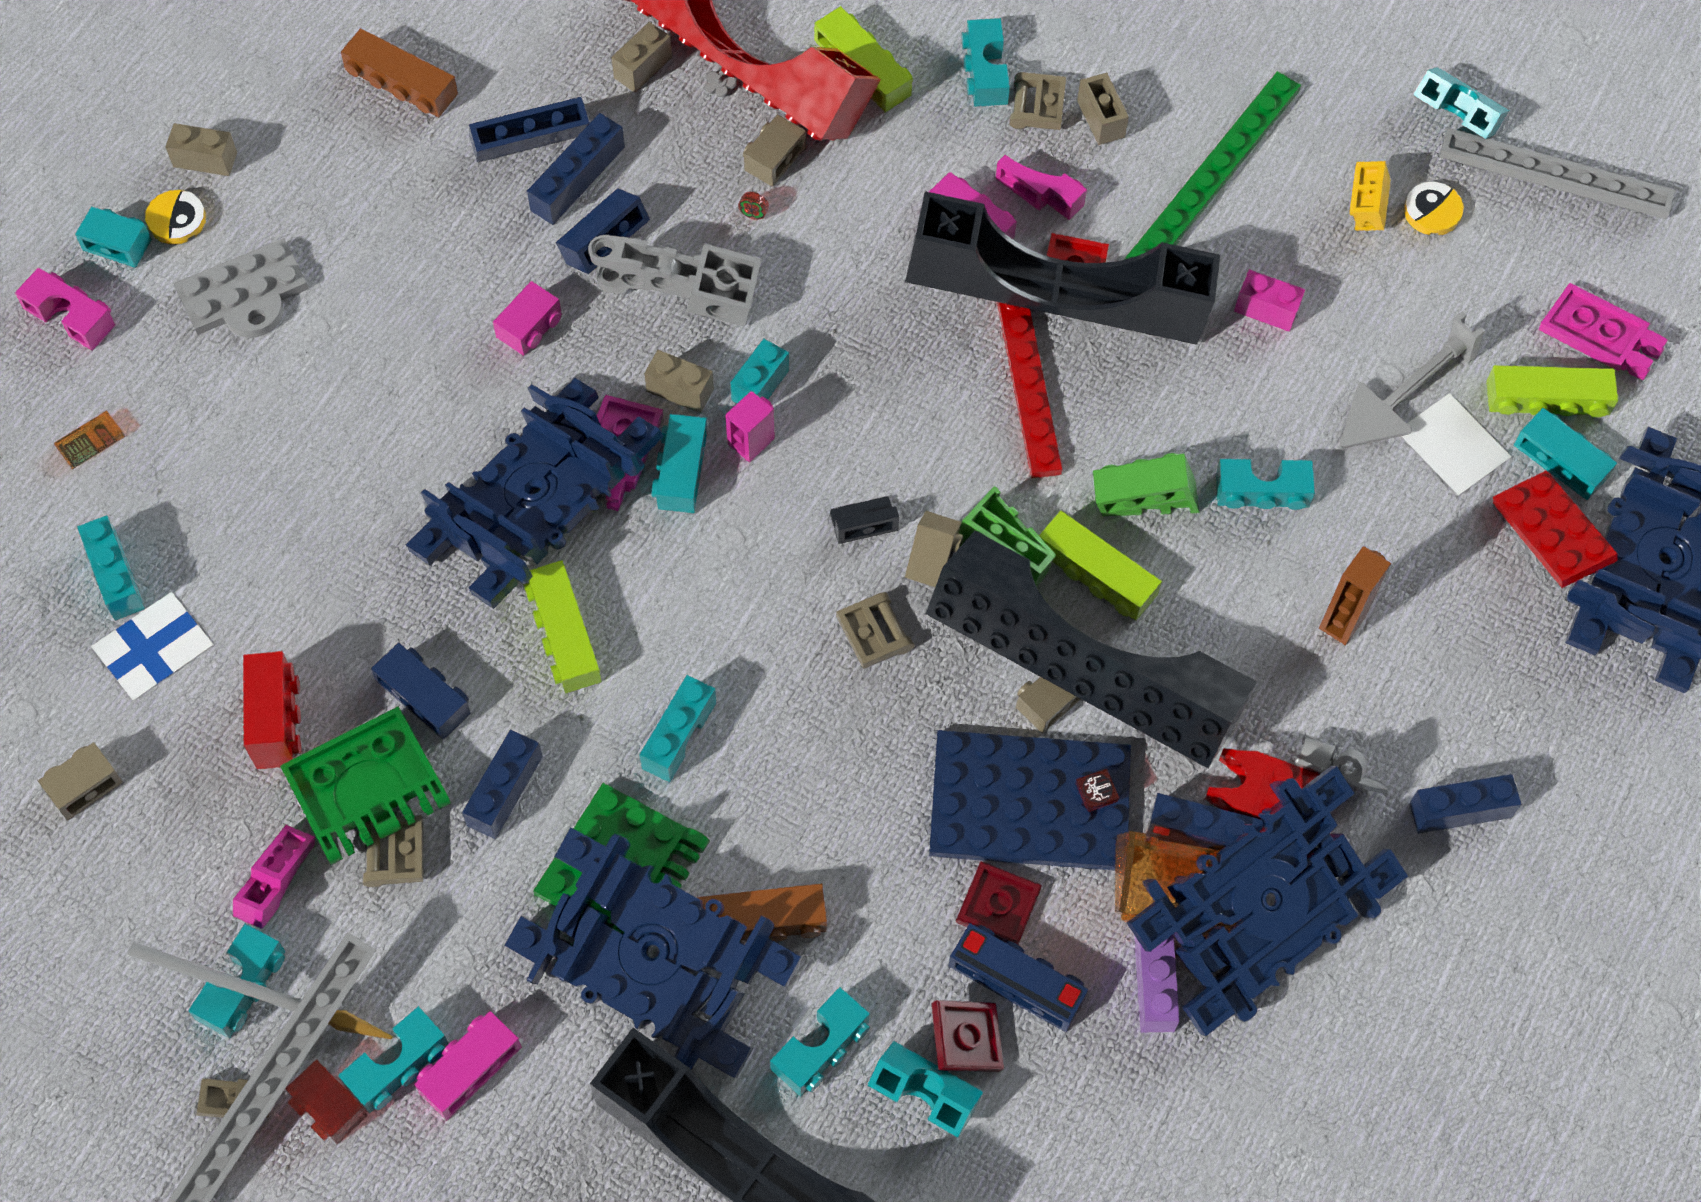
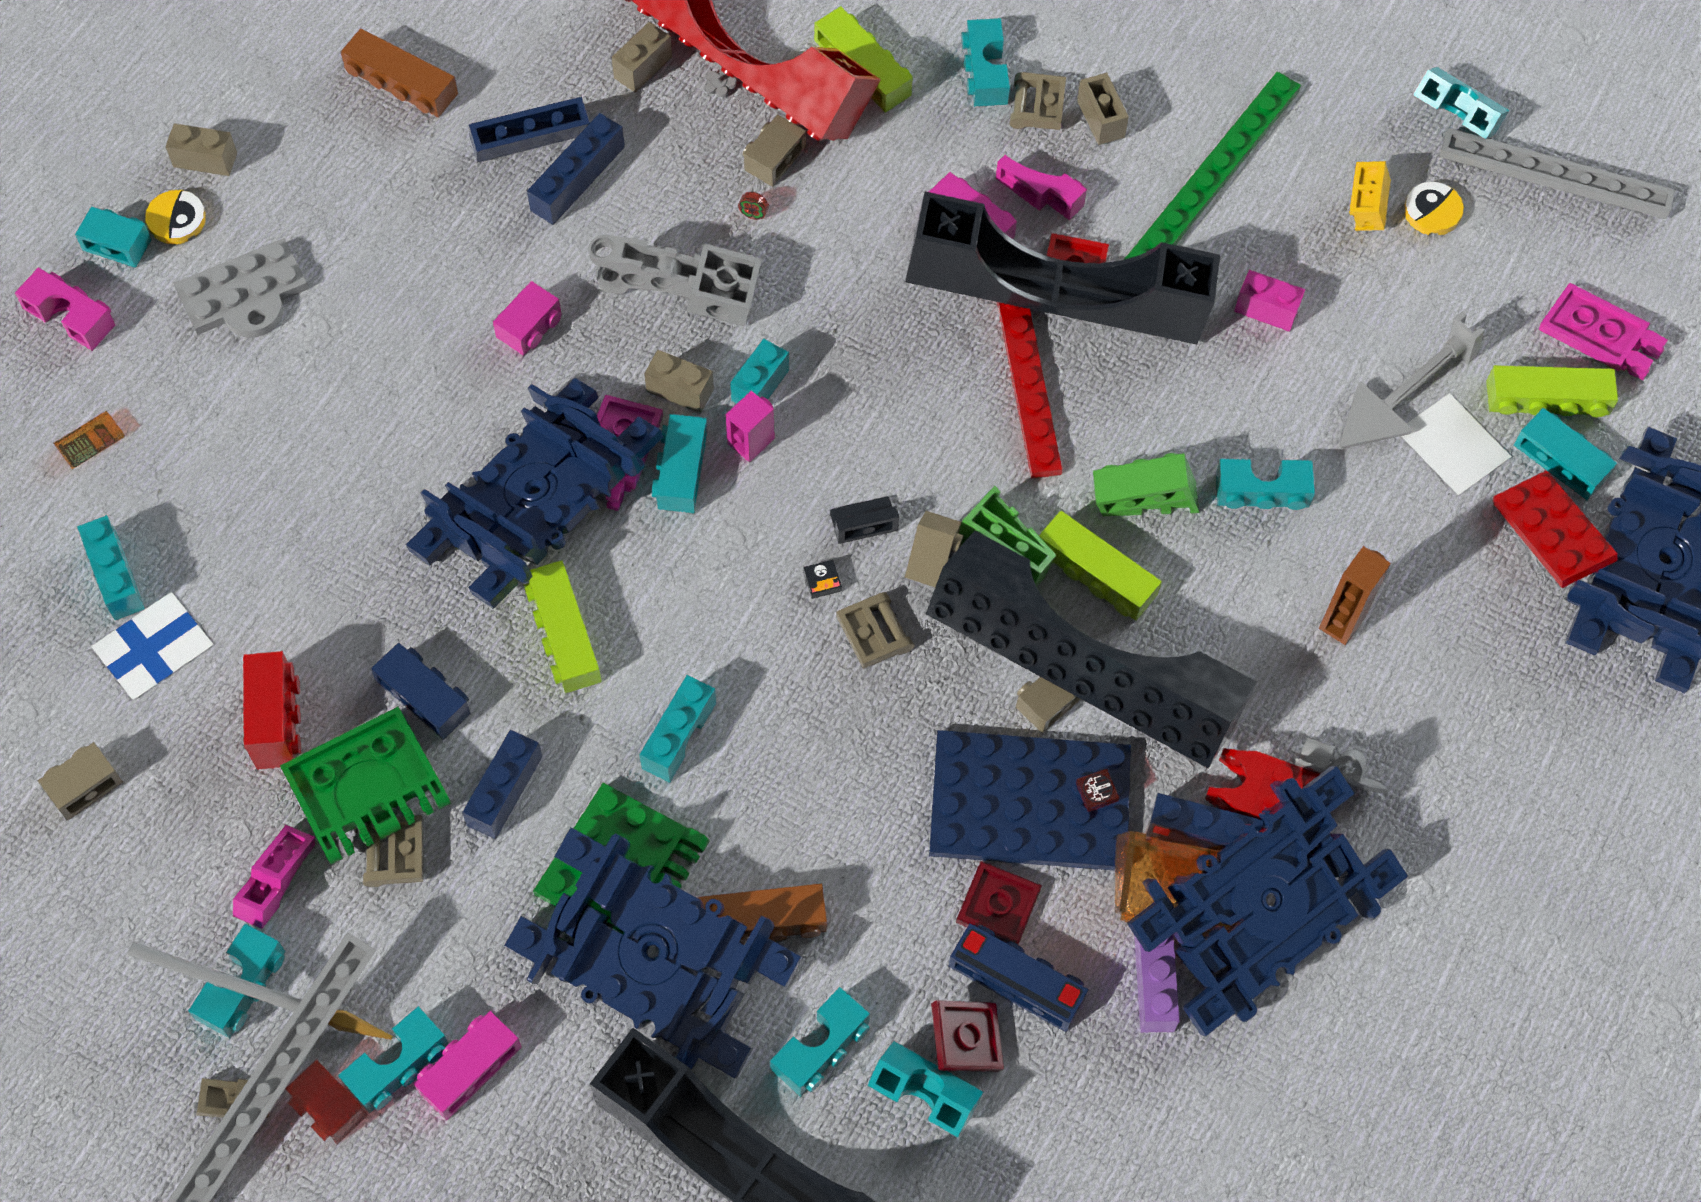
dark blue brick [555,188,650,274] -> none
dark blue brick [1409,774,1522,834] -> none
none -> black tile [803,560,842,599]

